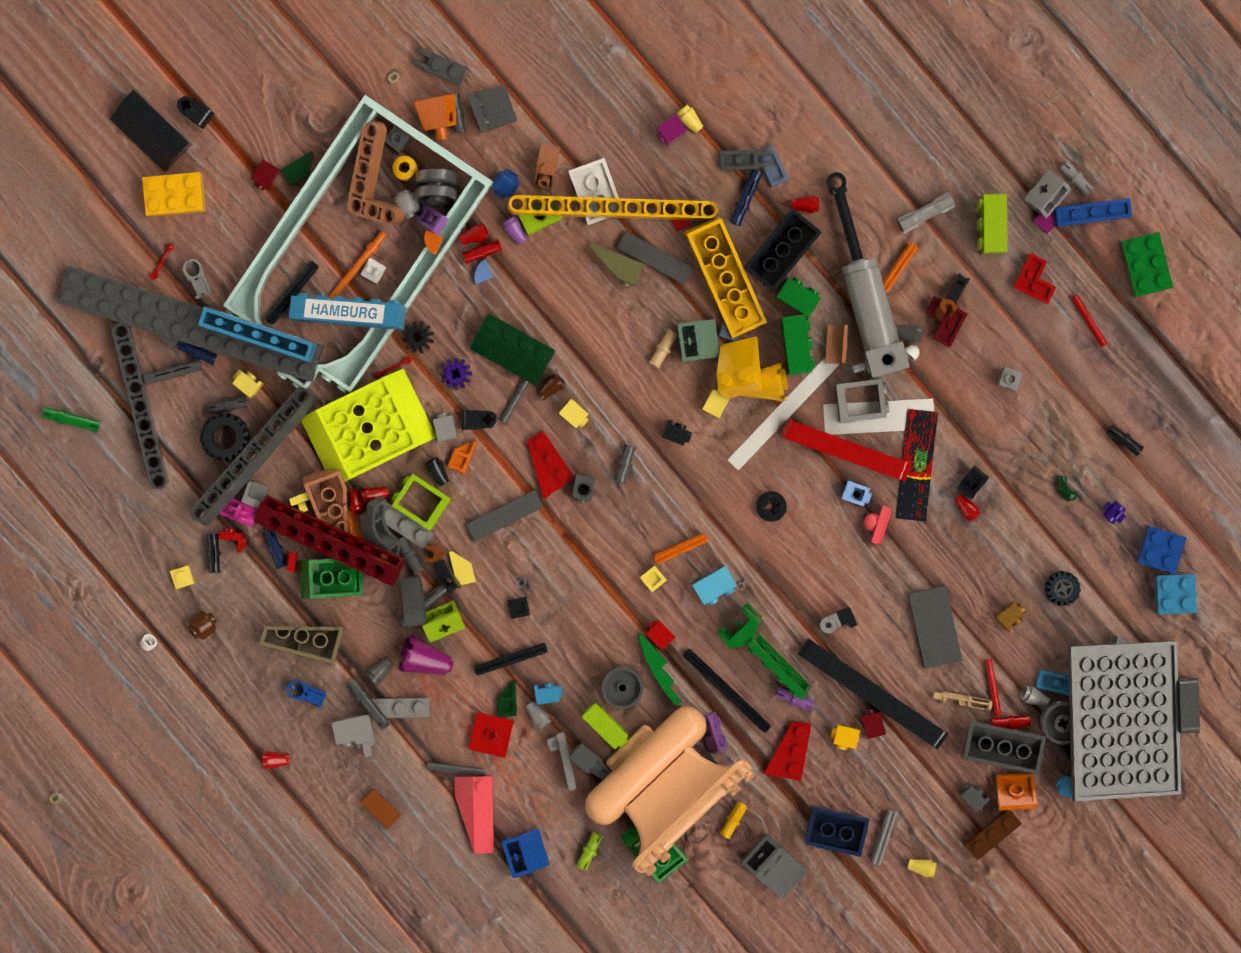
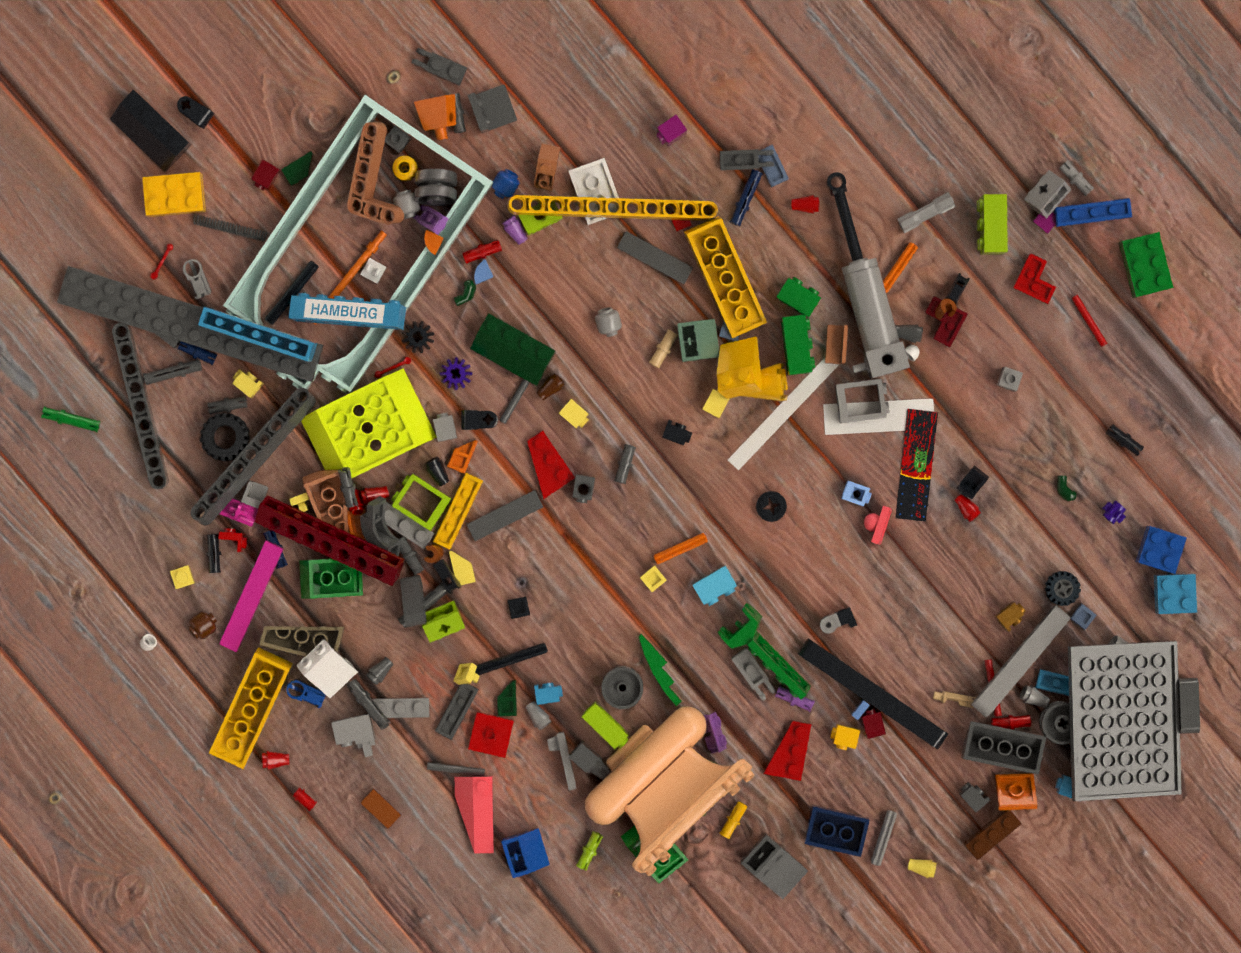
red tile [287,552,298,572] -> none
magenta cone [398,634,453,675] -> none
red cone [459,223,489,245] -> none
olive slope [589,243,644,288] -> none
red brick [646,620,676,650] -> none
light yellow cone [676,104,703,133] -> none
black axle [683,649,771,733] -> none
black slope [744,208,822,293] -> none
red beam [781,419,911,482] -> none
dark grey tile [908,586,962,669] -> none
none -> dark grey piece [193,214,267,242]
none -> yellow slope [209,647,293,769]
none -> dark pink tile [219,540,284,652]
none -> red pin [292,788,317,811]
none -> white panel [297,640,358,698]
none -> dark grey pin [338,467,358,508]
none -> yellow tile [433,473,483,550]
none -> dark grey tile [435,684,479,740]
none -> light yellow tile [453,663,480,685]
none -> dark green arm [454,280,476,307]
none -> light grey head [595,307,622,337]
none -> light grey hinge [731,648,776,701]
none -> medium blue tile [851,699,870,720]
none -> light grey beam [971,605,1071,717]
none -> sand blue tile [1070,603,1097,630]

